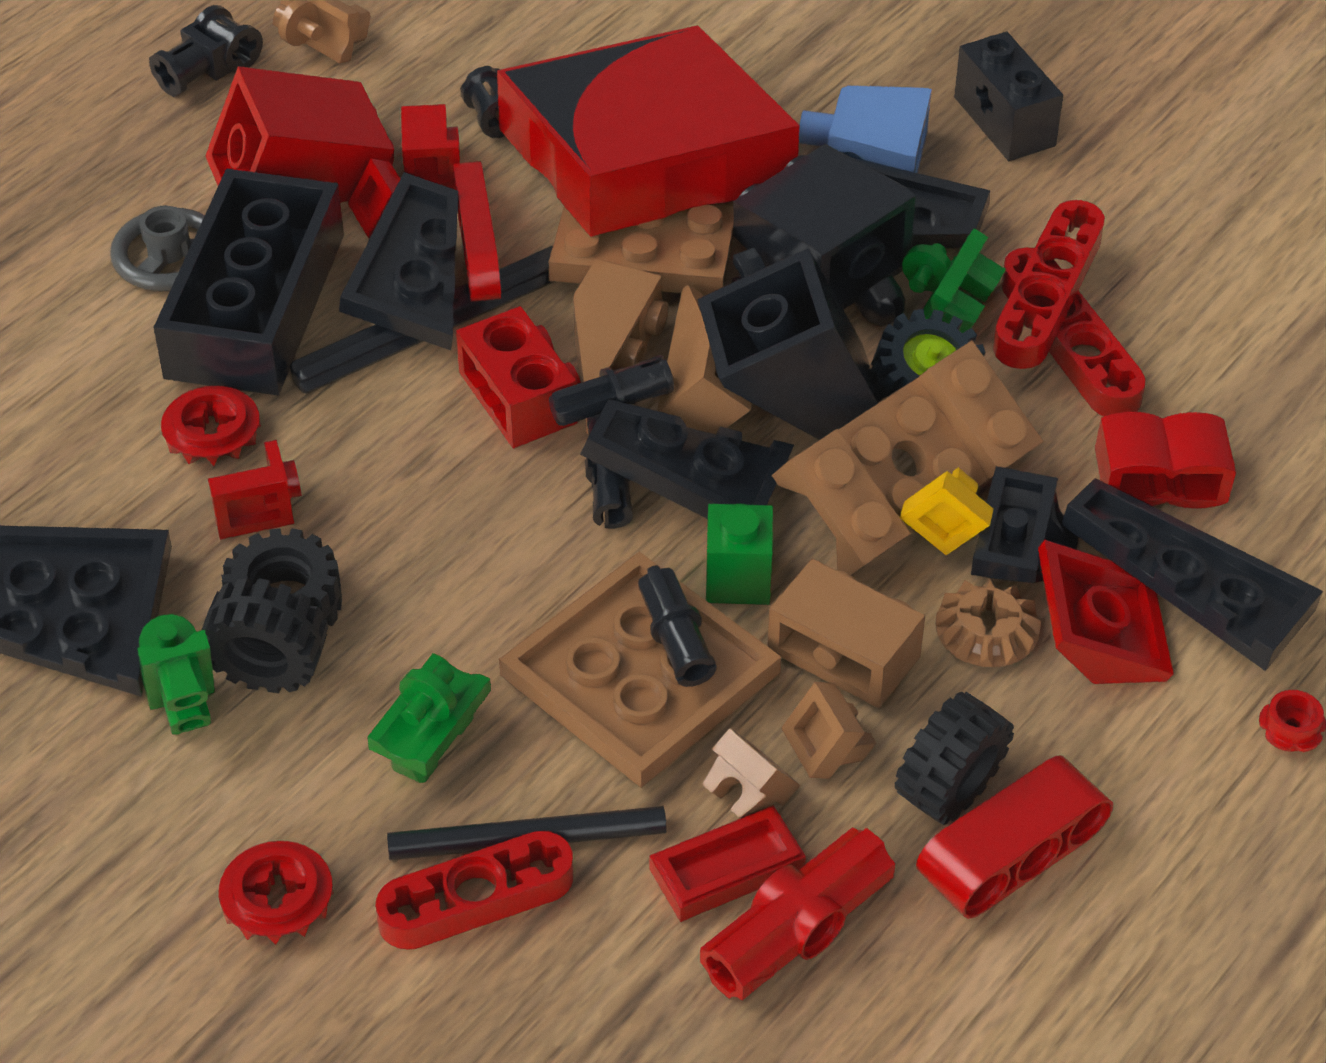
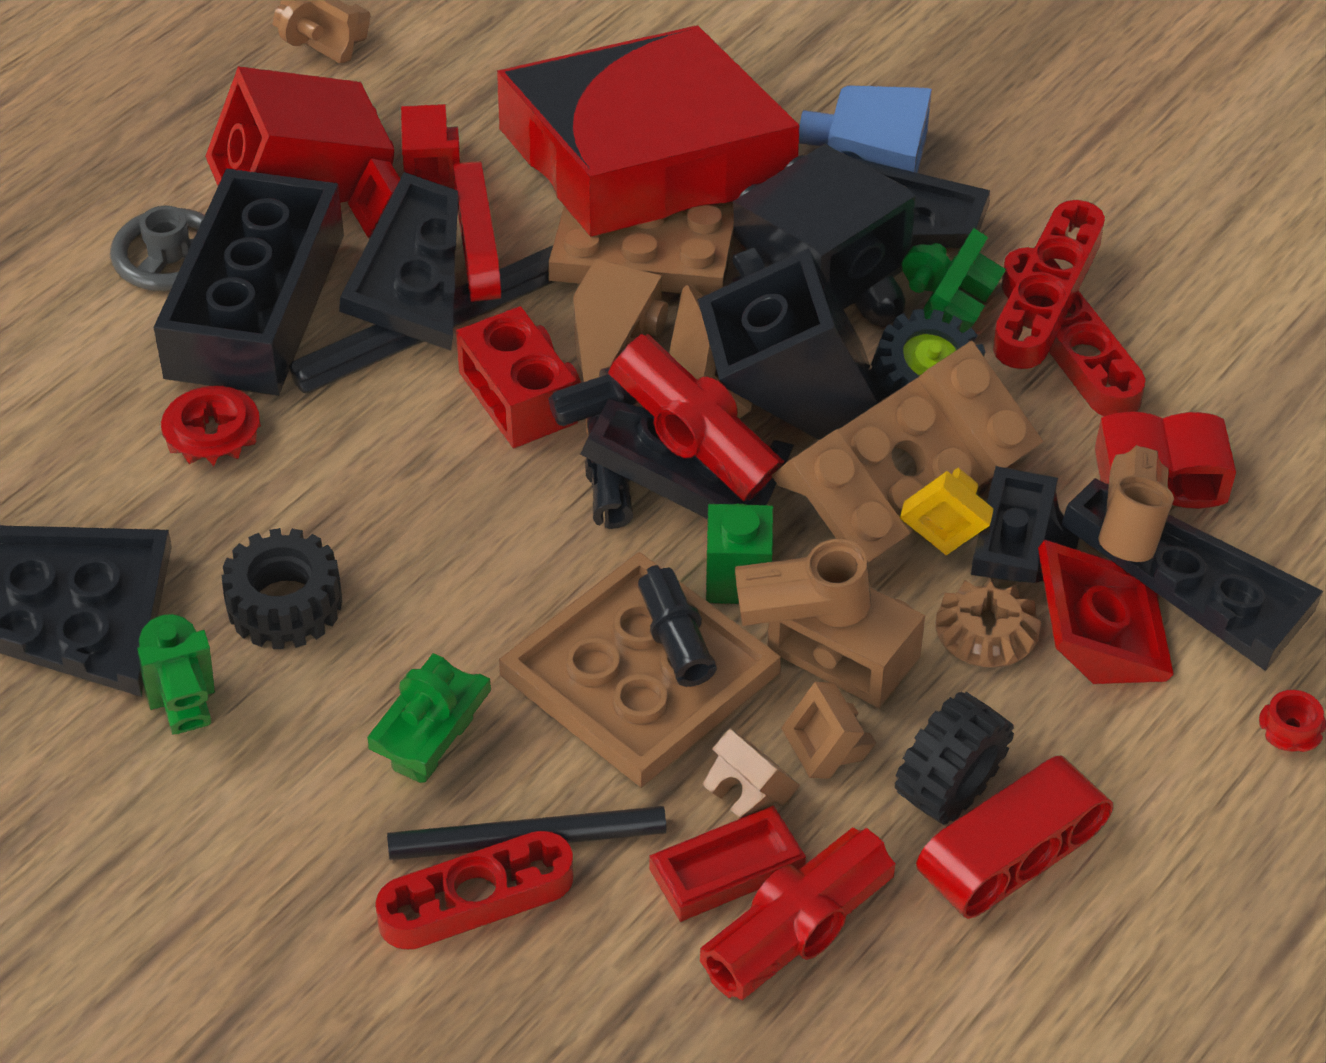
black connector [149,5,263,97] -> none
black tyre [202,578,328,693] -> none
red bracket [208,440,302,540] -> none
red gear [218,841,334,945] -> none
black bush [460,66,505,138] -> none
black brick [954,31,1063,162] -> none
none -> red piece [608,334,784,501]
none -> medium nougat piece [735,539,871,627]
none -> medium nougat piece [1098,445,1174,562]

